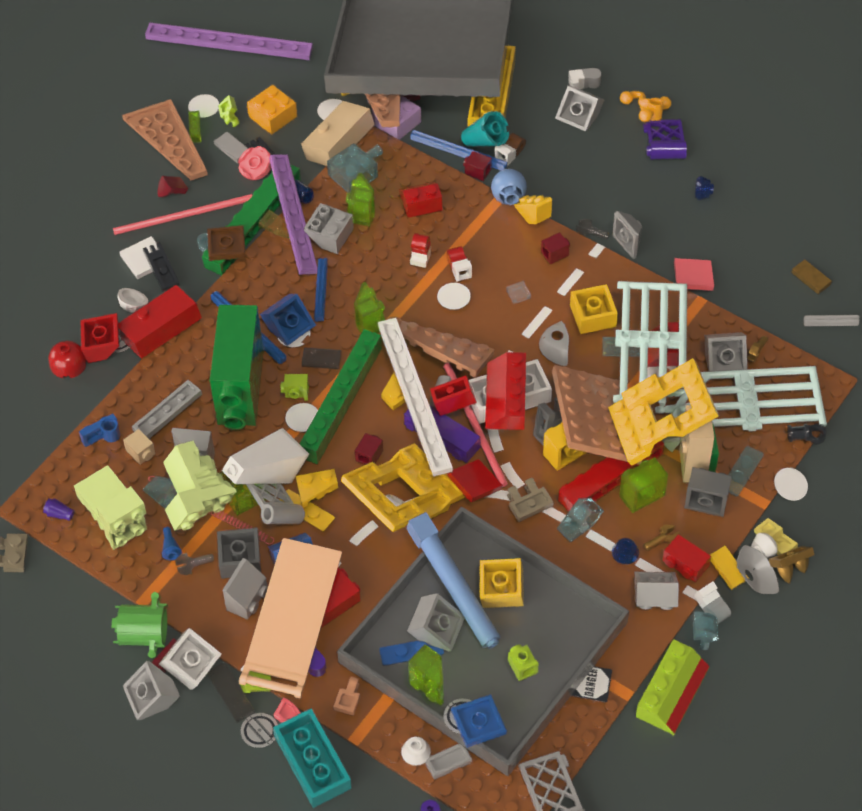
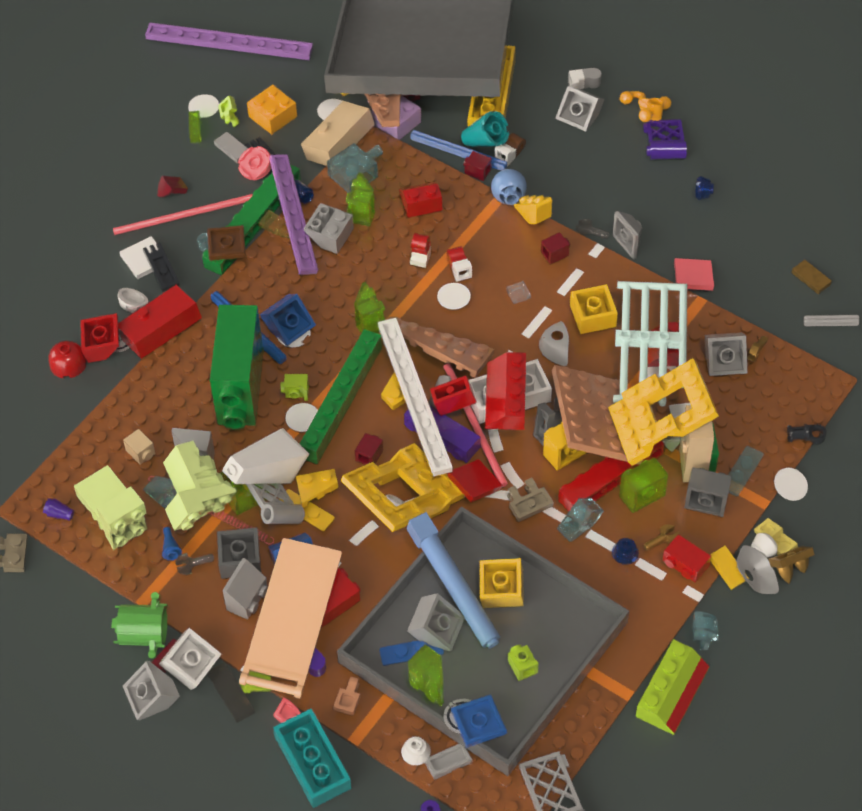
blue plate [79,414,121,447] -> none
nougat wing [122,99,208,181] -> none
light grey plate [132,380,202,439] -> none
light grey sticker [241,713,278,748] -> none
clear smoke tile [302,347,342,369] -> none
blue axle [314,258,328,322] -> none
sticker [571,666,612,702] -> none
clear light blue tile [602,337,640,356] -> none
light grey slope [634,572,679,610] -> none
light aqua piece [655,366,827,431] -> none
leg [693,582,731,625] -> none

